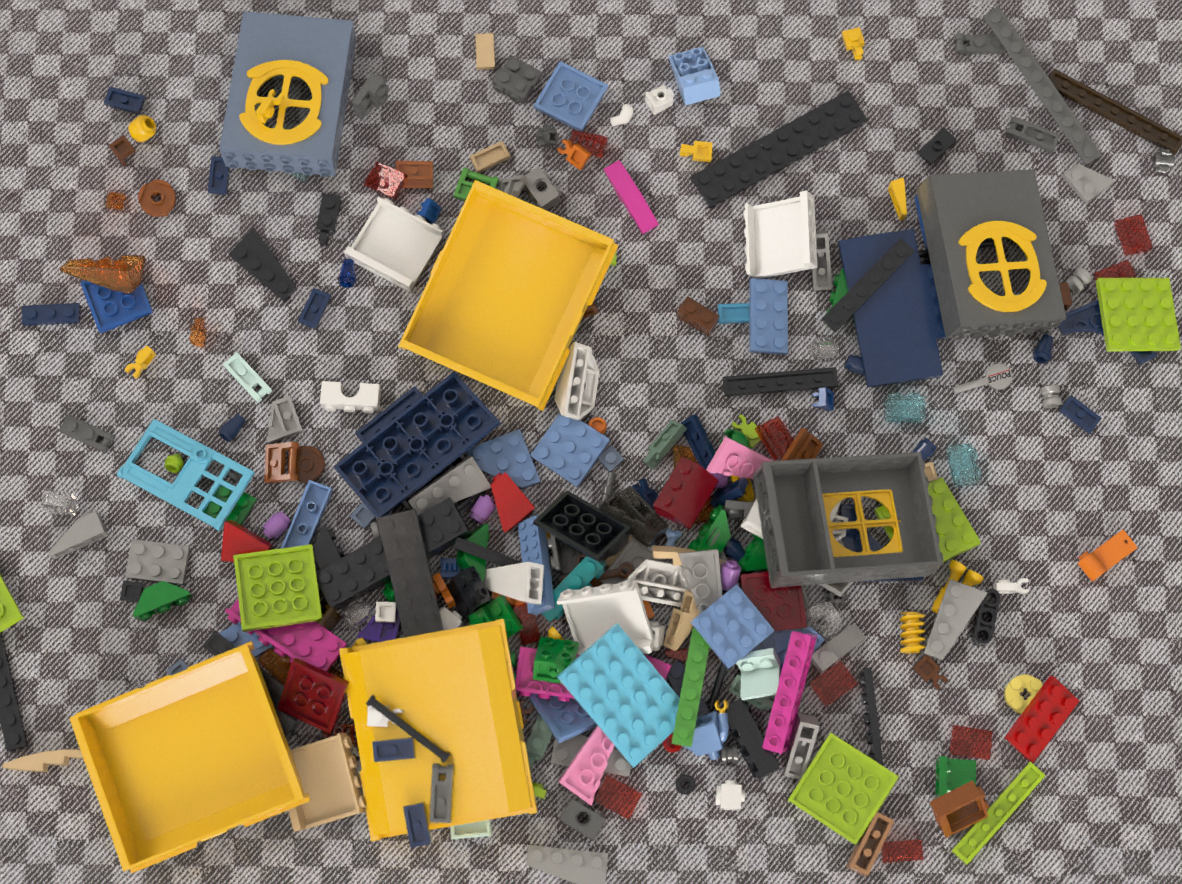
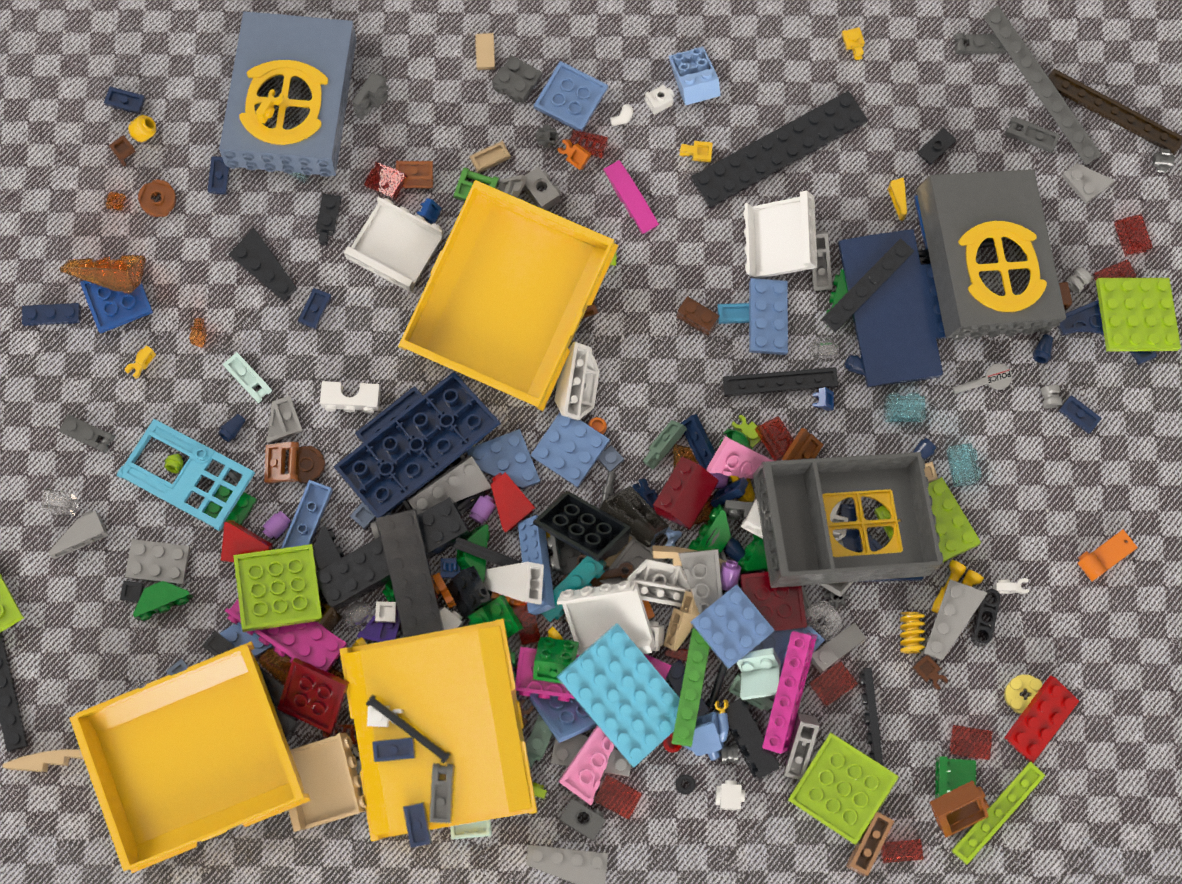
clear blue cone [338,259,356,288] -> none

